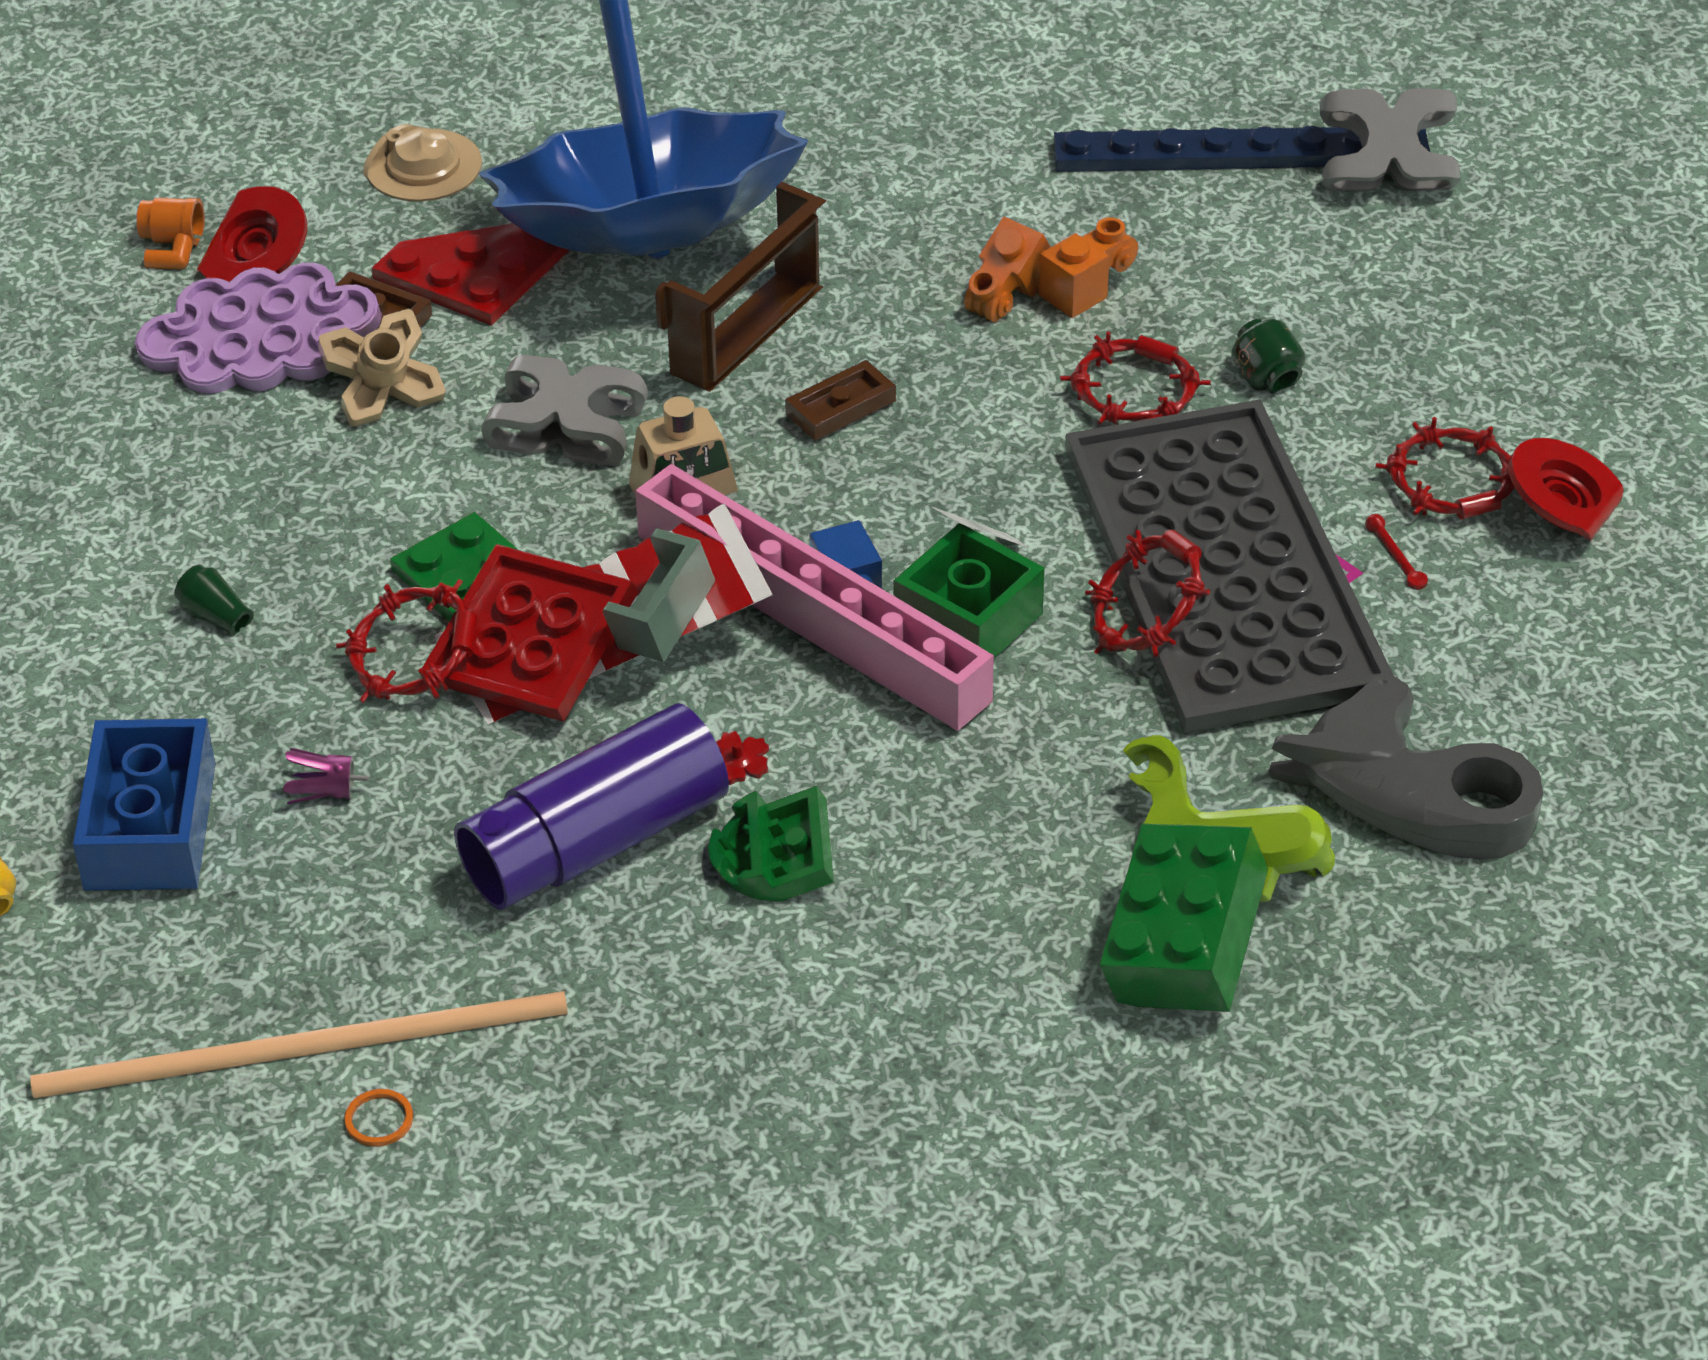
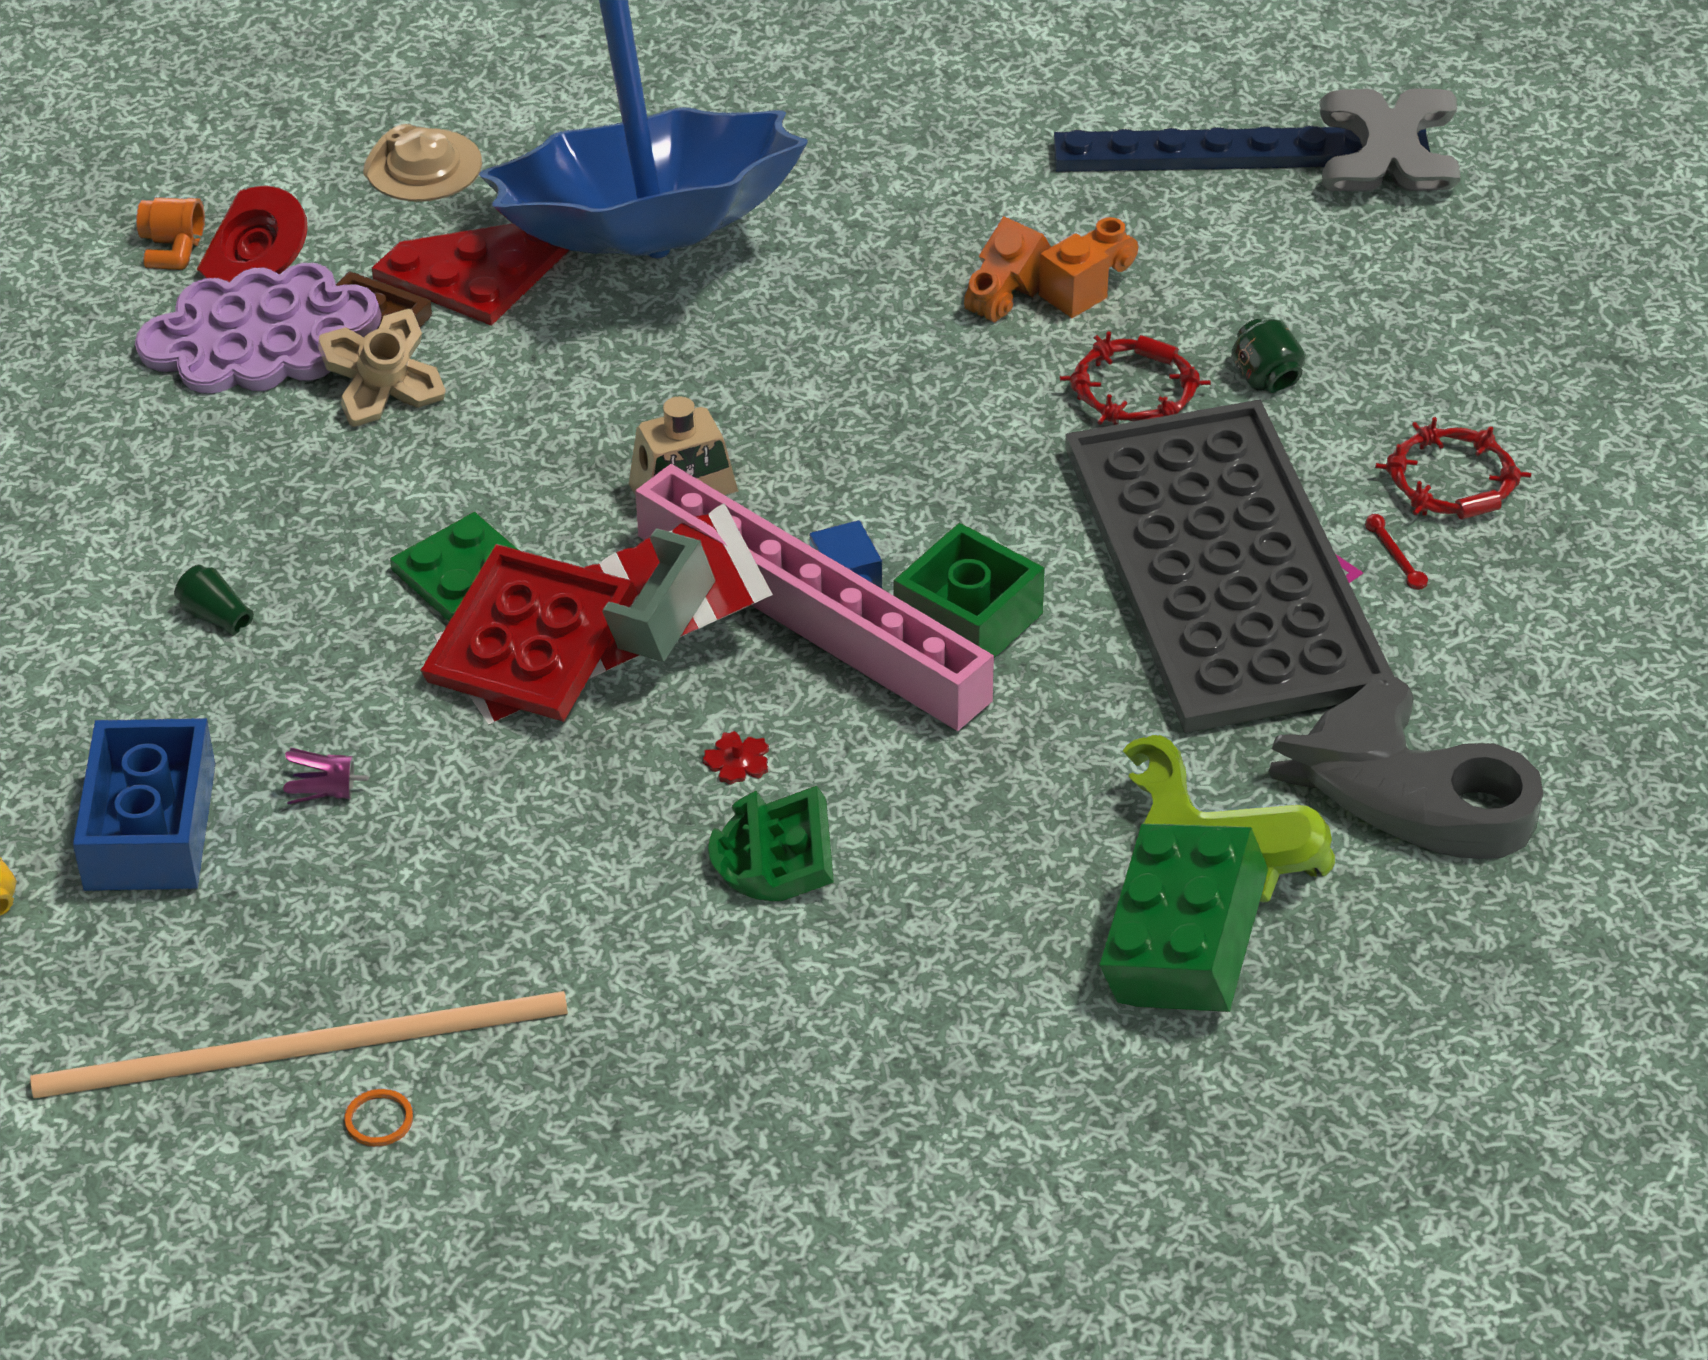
red piece [336,579,477,703] -> none
dark purple piece [454,703,729,910] -> none
light grey piece [481,355,648,466] -> none
reddish brown piece [655,182,827,392] -> none
reddish brown plate [785,360,896,441] -> none
white sticker [932,507,1027,547] -> none
red piece [1085,530,1210,657] -> none
red hat [1508,438,1623,542] -> none

